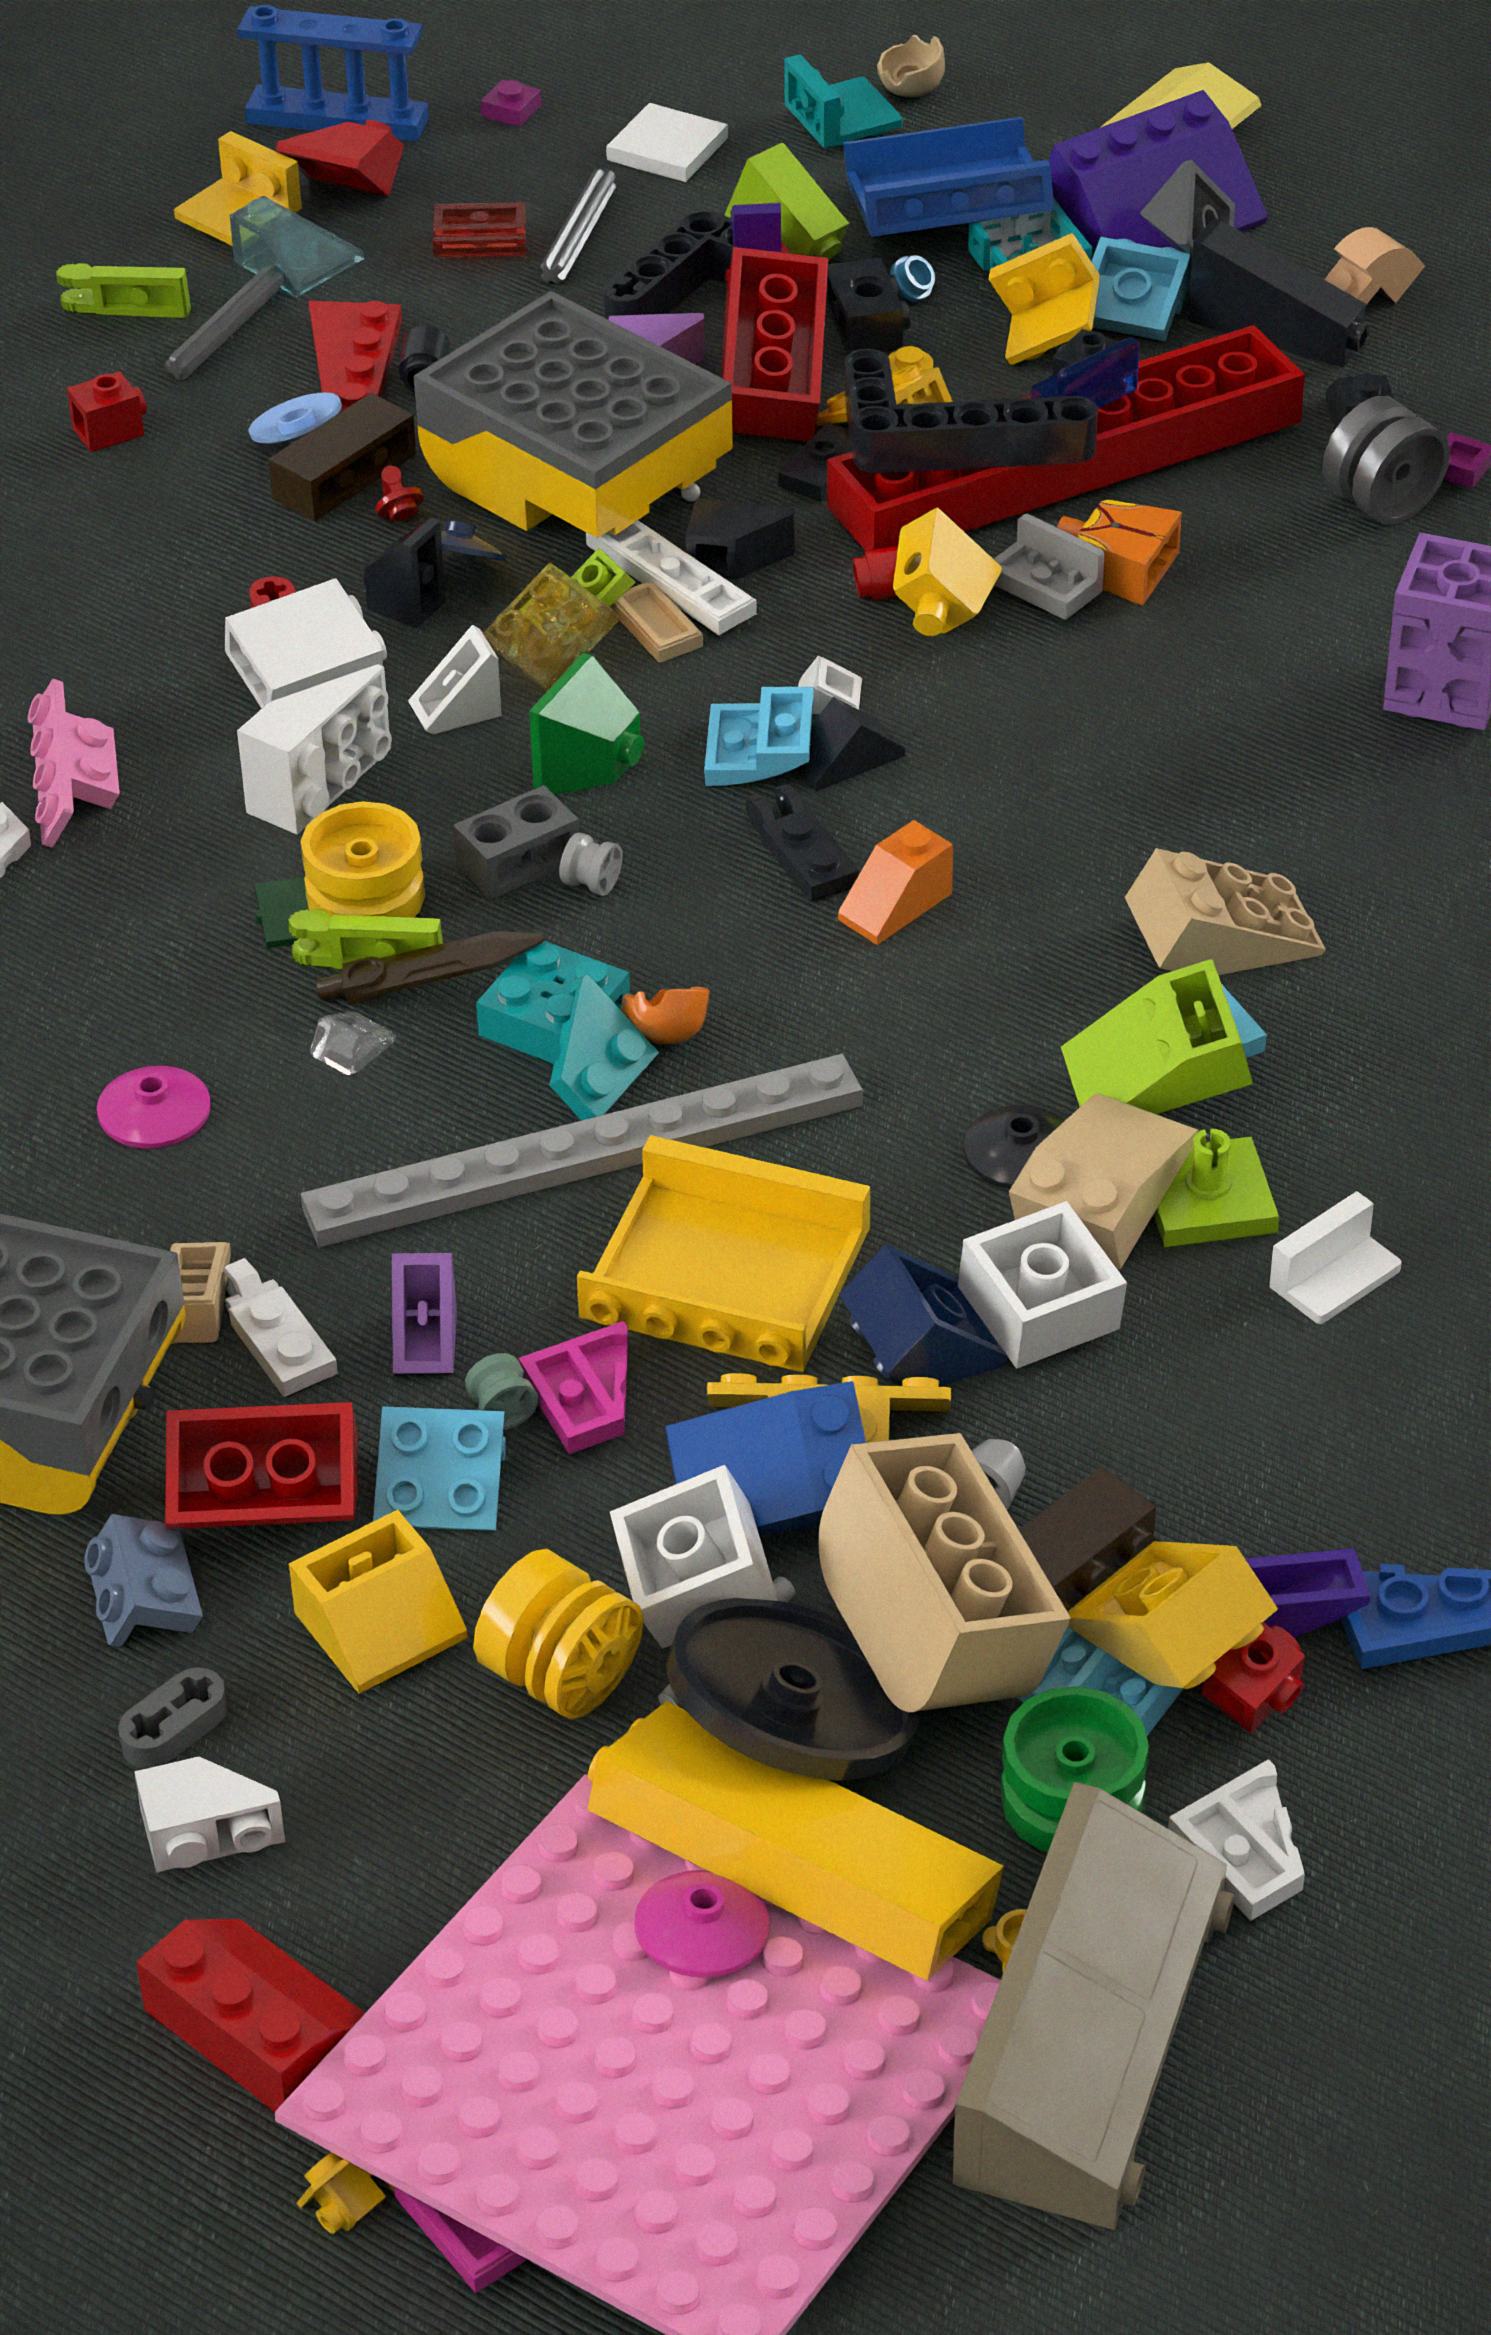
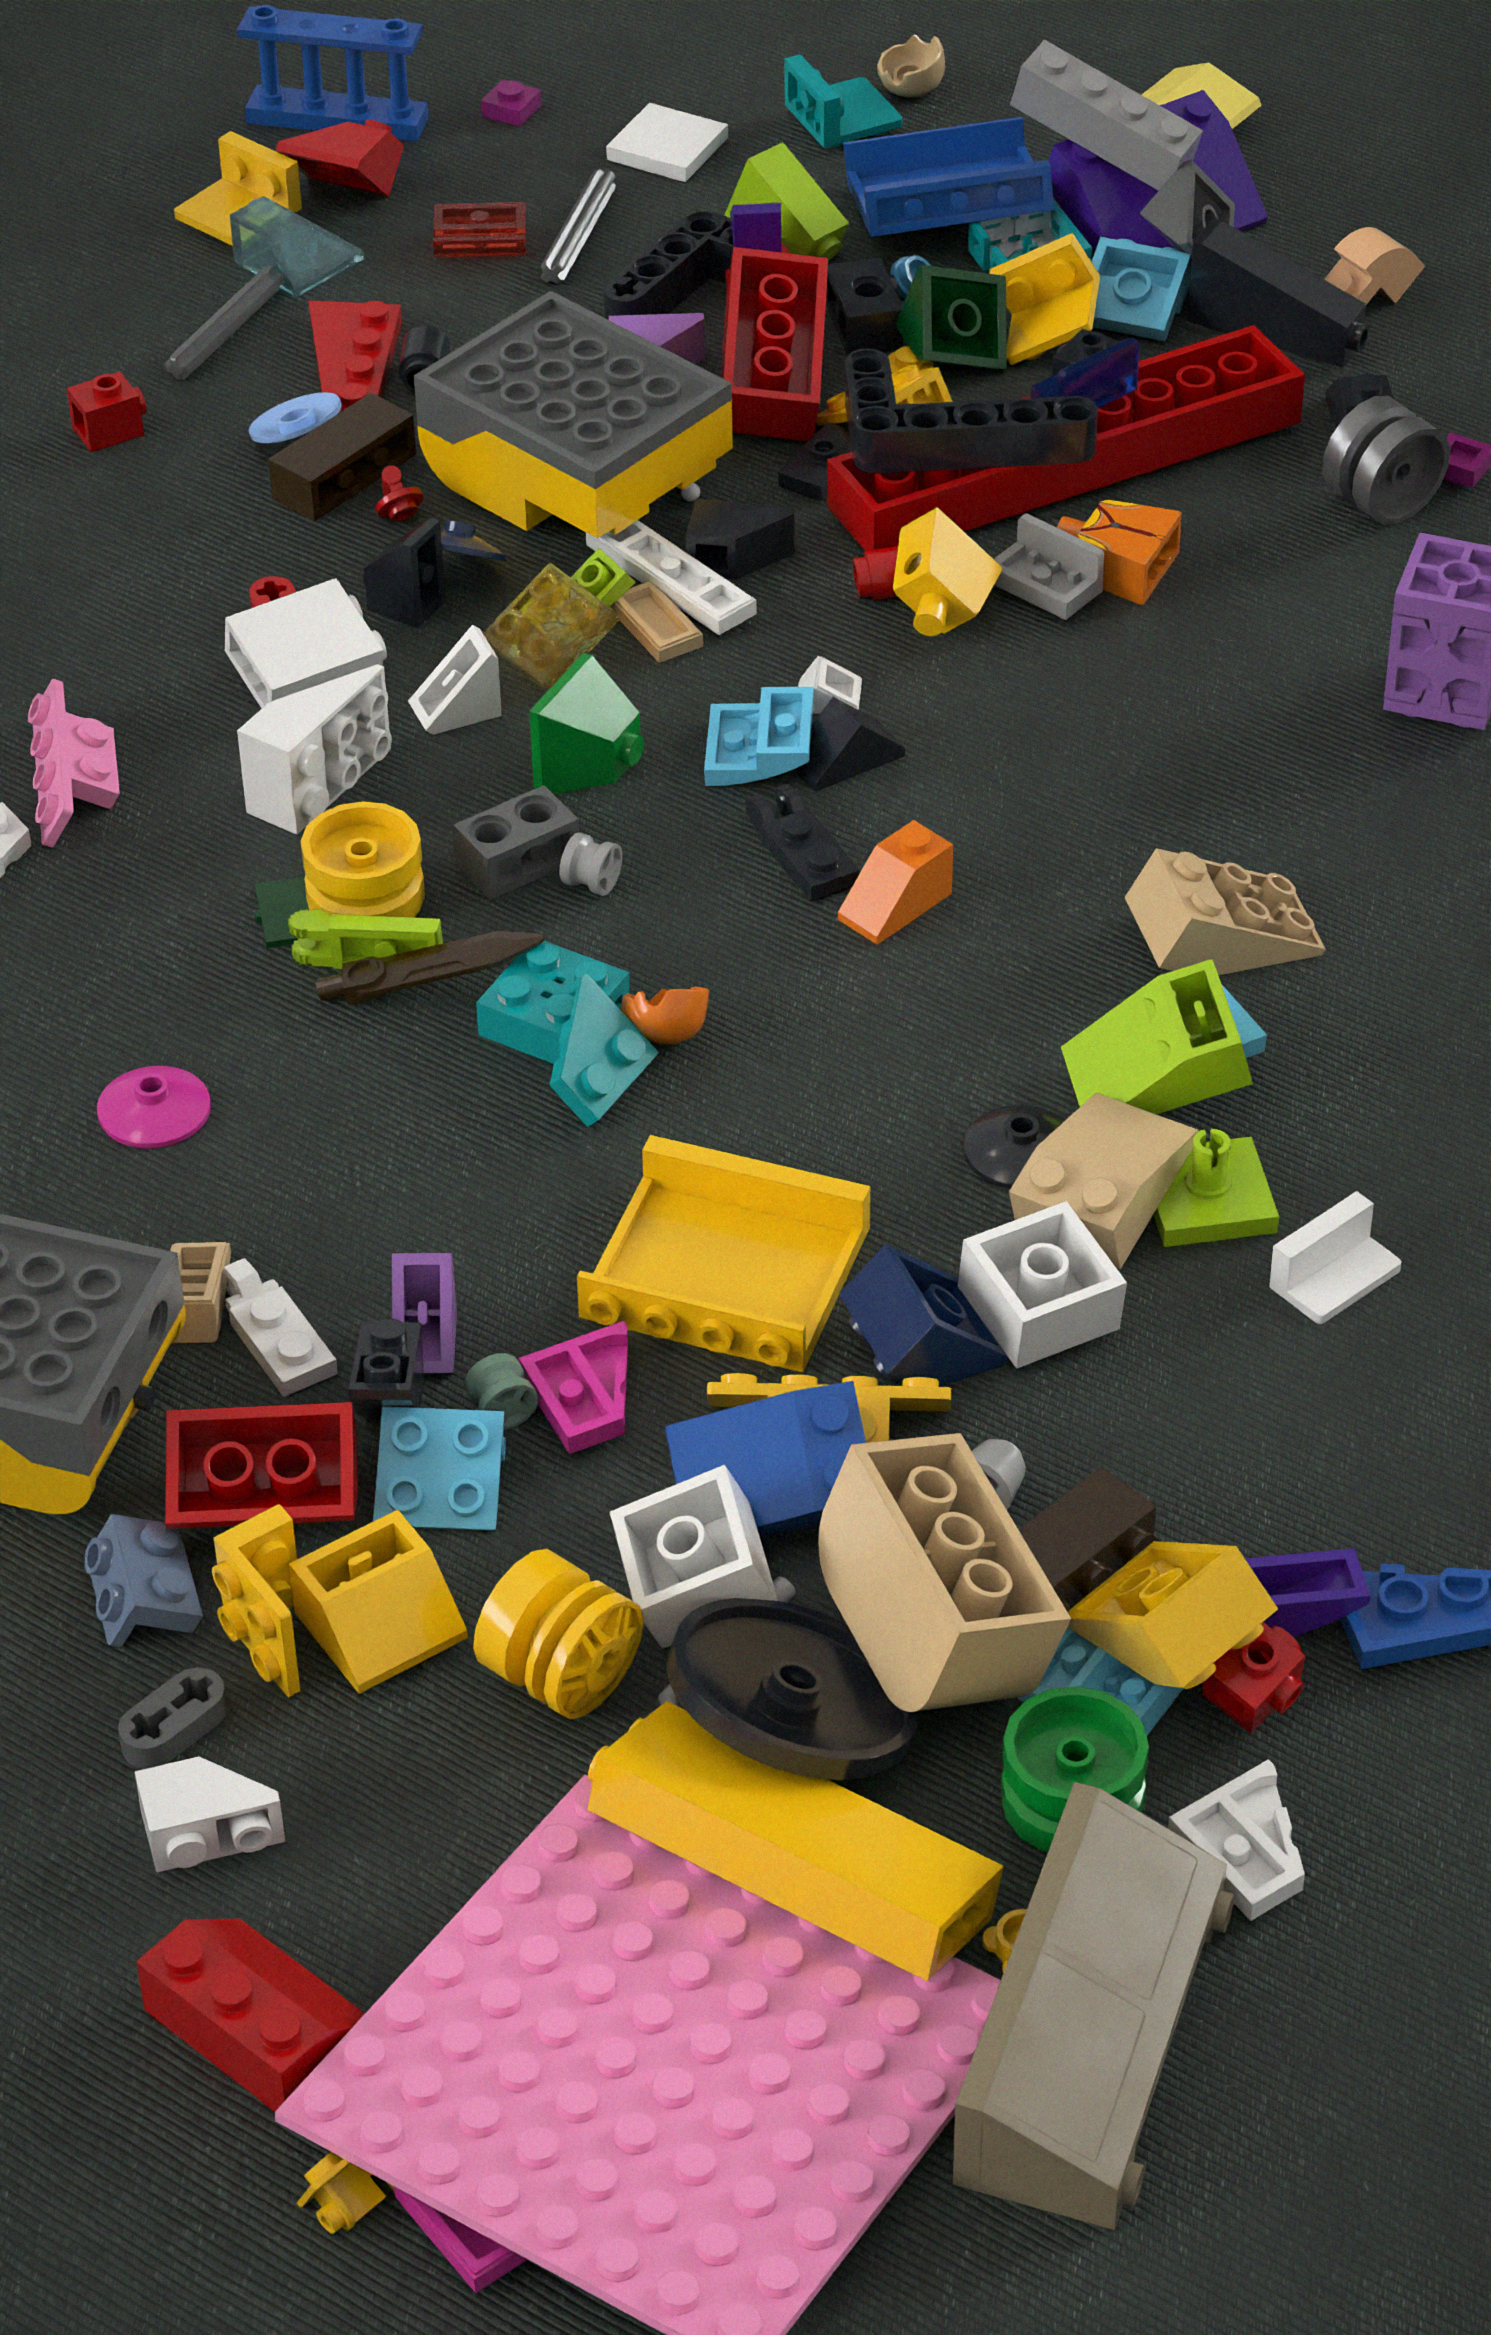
lime hinge [56,263,191,318] -> none
light grey plate [301,1053,863,1248] -> none
clear slope [310,1012,396,1075] -> none
dark pink dish [635,1870,770,1978] -> none
none -> yellow bracket [212,1504,300,1697]
none -> black slope [349,1319,424,1416]
none -> dark green slope [895,265,1007,372]
none -> light grey brick [1010,40,1203,191]

